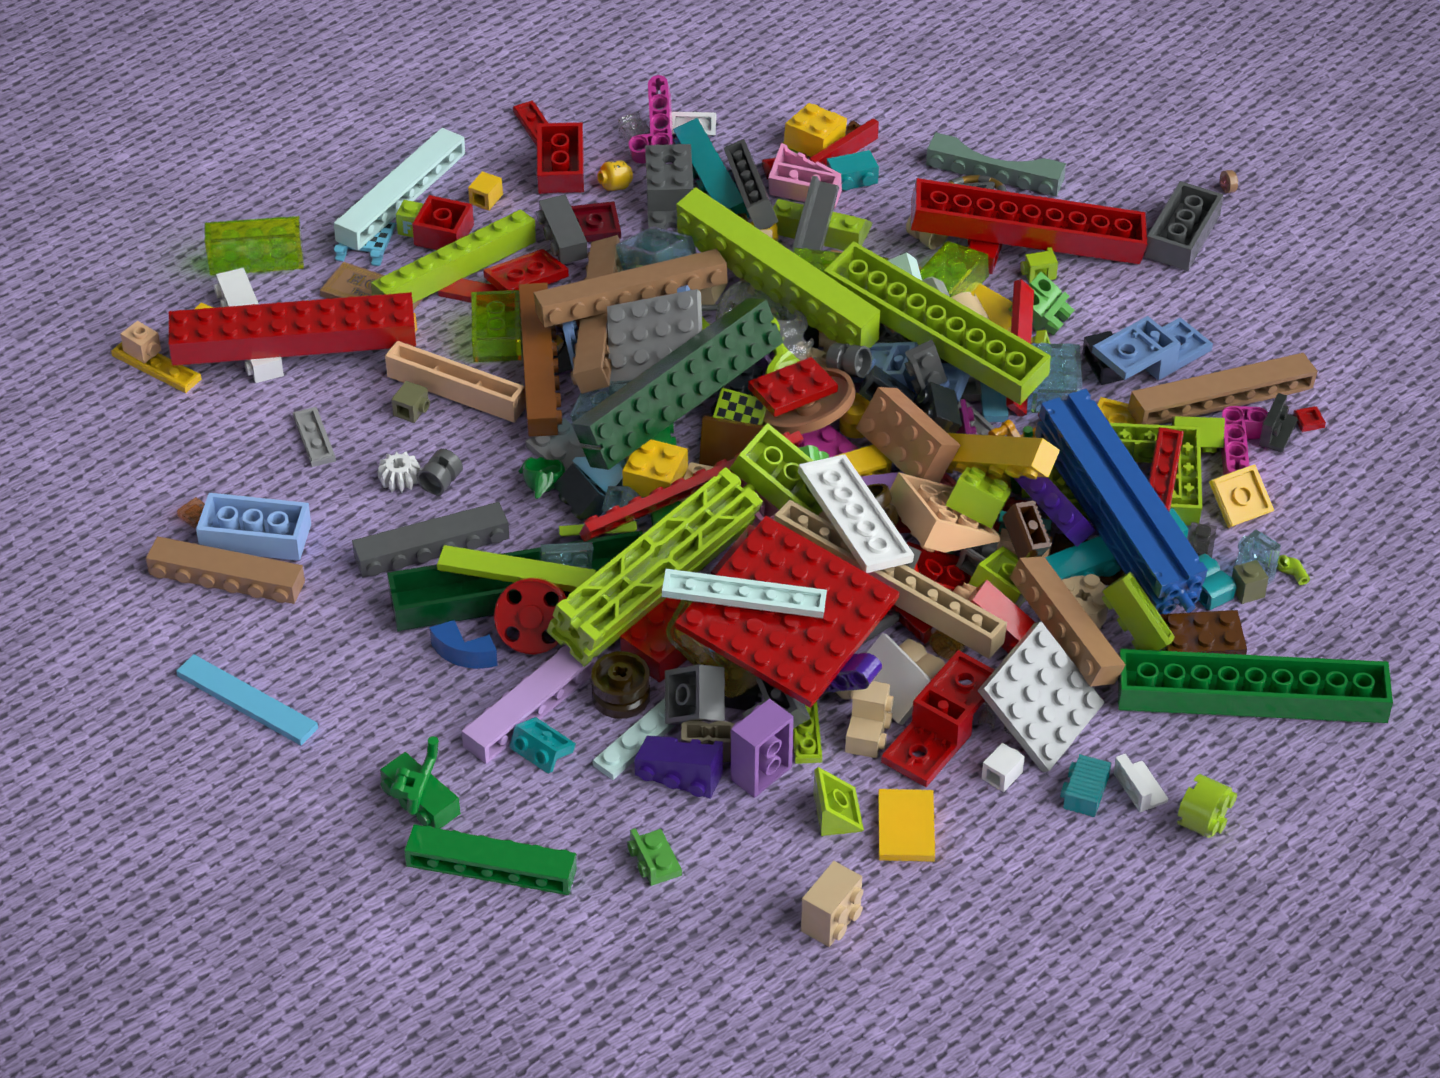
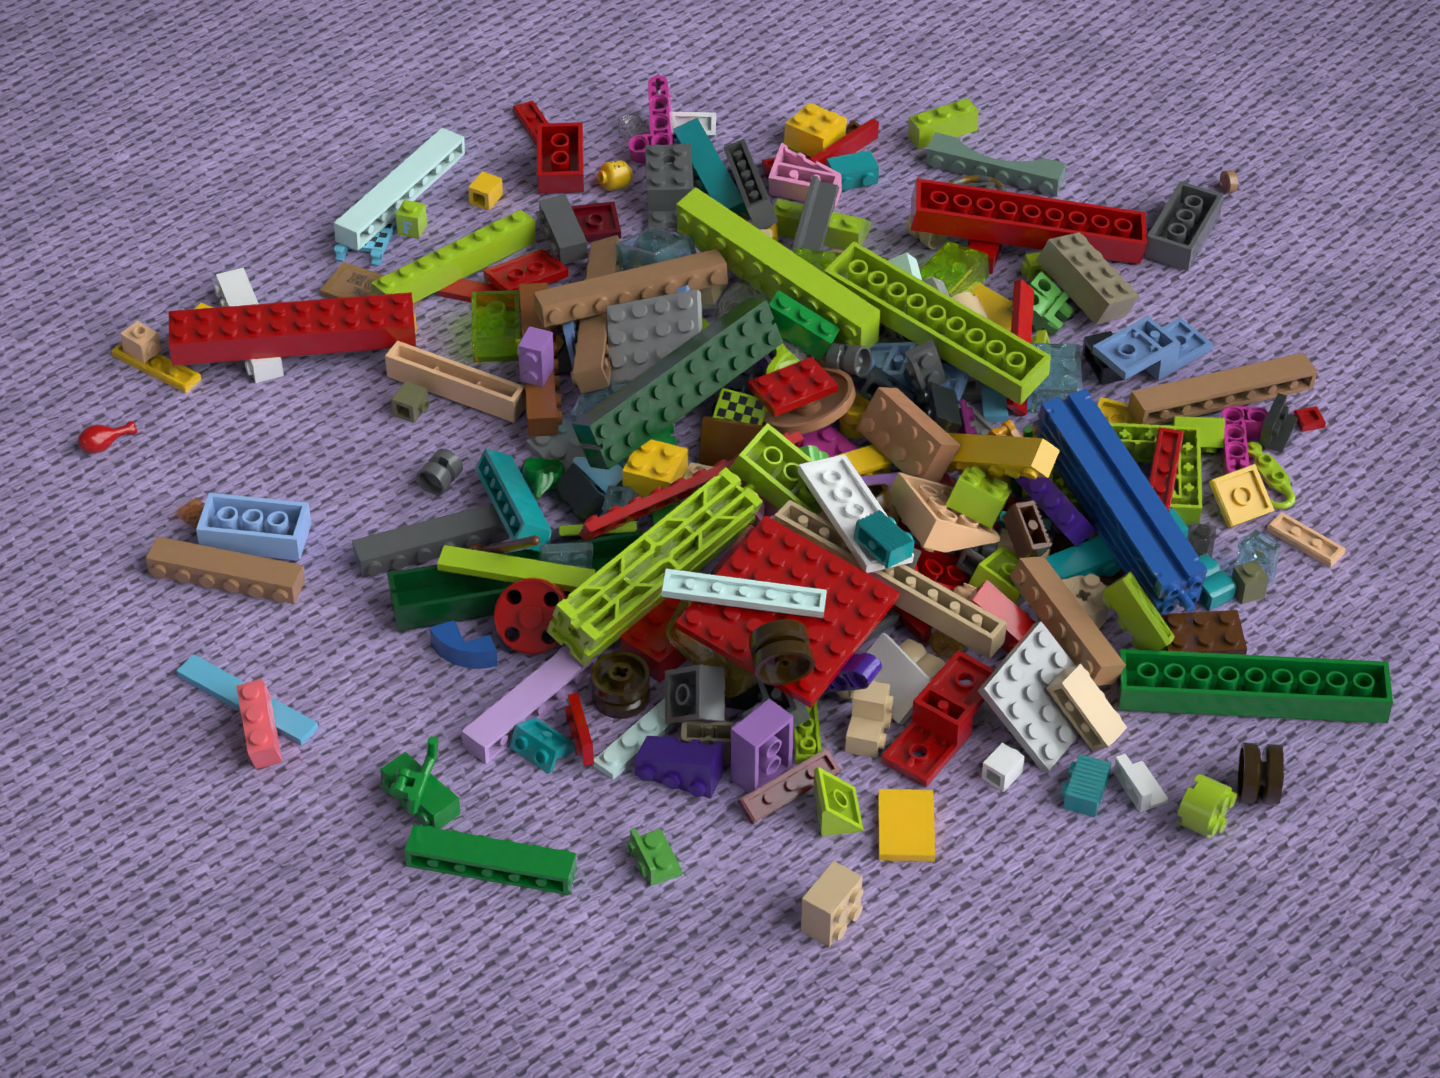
clear neon green brick [205,216,304,276] -> none
light grey tile [293,407,336,467] -> none
white gear [377,451,420,493] -> none
red brick [412,195,474,250] -> none
lime arm [1275,555,1310,585] -> none
none -> red piece [78,421,137,454]
none -> coral brick [236,679,282,769]
none -> reddish brown piece [465,535,540,554]
none -> teal brick [475,448,552,552]
none -> medium lavender brick [518,326,554,387]
none -> red plate [564,693,595,766]
none -> tile [737,748,841,824]
none -> dark brown wheel [748,619,814,685]
none -> green brick [769,290,840,361]
none -> teal brick [854,510,915,569]
none -> lime brick [908,98,979,150]
none -> dark tan brick [1036,232,1139,325]
none -> brick [1046,664,1127,751]
none -> dark brown wheel [1237,742,1284,805]
none -> lime piece [1247,442,1296,509]
none -> light nougat tile [1266,512,1346,568]

